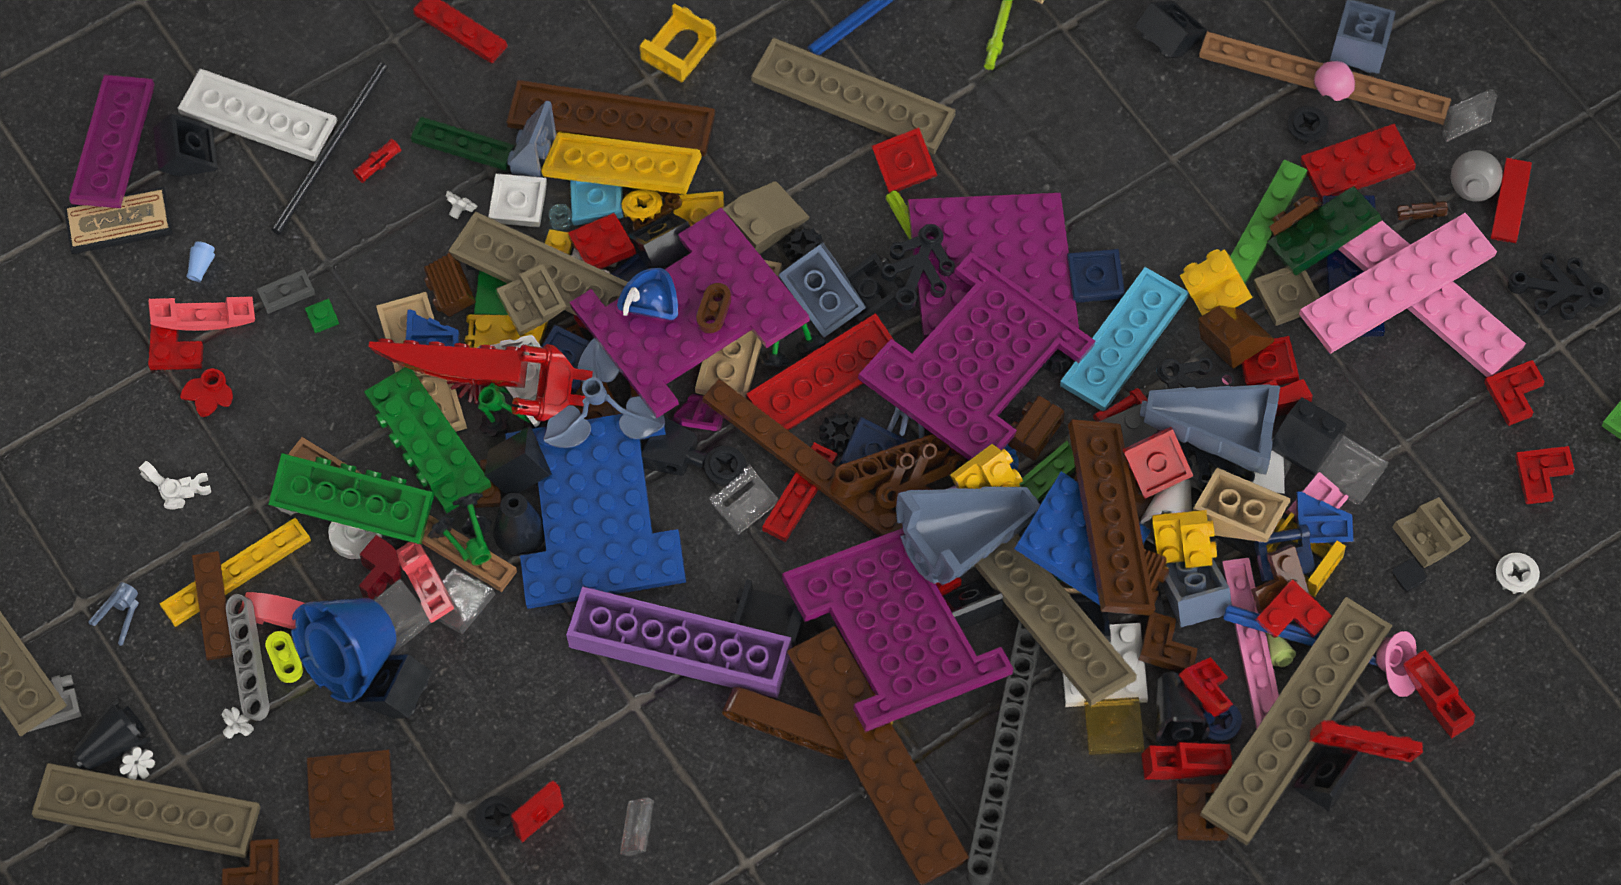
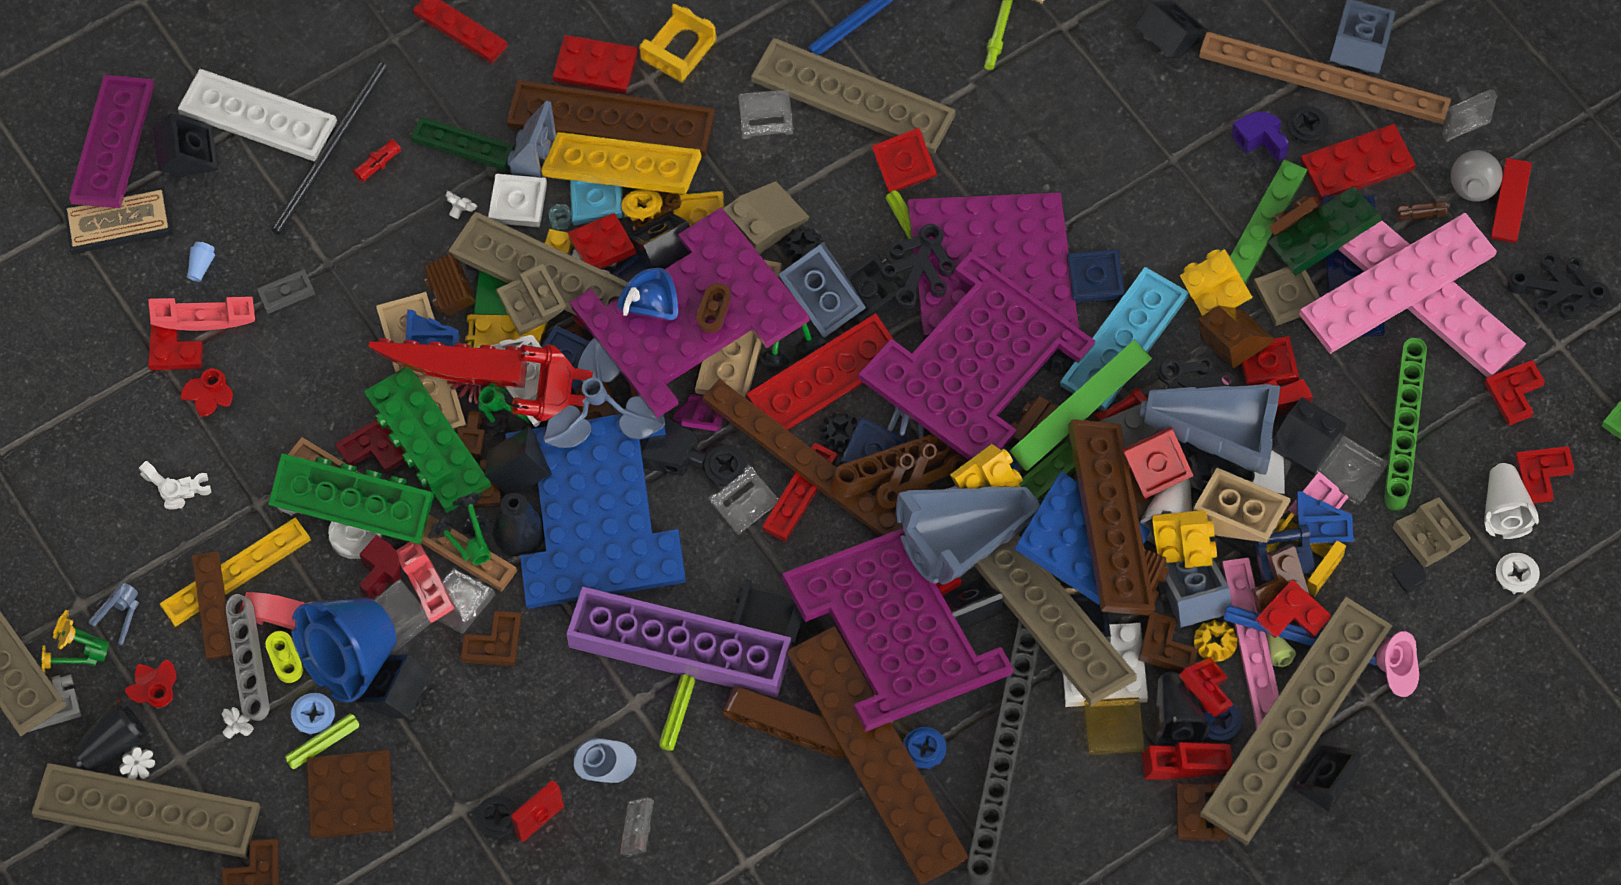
green plate [305,299,339,333] -> none
red plate [1310,720,1423,762] -> none
bright pink hair [1314,61,1355,101] -> none
red slope [1403,650,1475,739] -> none
none -> plant [40,610,109,673]
none -> red plate [125,660,177,708]
none -> lime axle [285,714,359,769]
none -> light blue gear [291,693,335,736]
none -> dark red plate [335,420,405,474]
none -> reddish brown plate [457,411,486,458]
none -> reddish brown plate [461,611,522,667]
none -> red plate [553,35,638,95]
none -> sand blue piece [573,737,636,783]
none -> lime axle [659,674,695,751]
none -> clear plate [738,89,793,140]
none -> blue gear [903,727,946,770]
none -> bright green beam [1009,339,1152,471]
none -> yellow gear [1194,619,1238,662]
none -> dark purple brick [1231,112,1289,162]
none -> bright green beam [1384,338,1427,511]
none -> white cone [1484,463,1539,539]

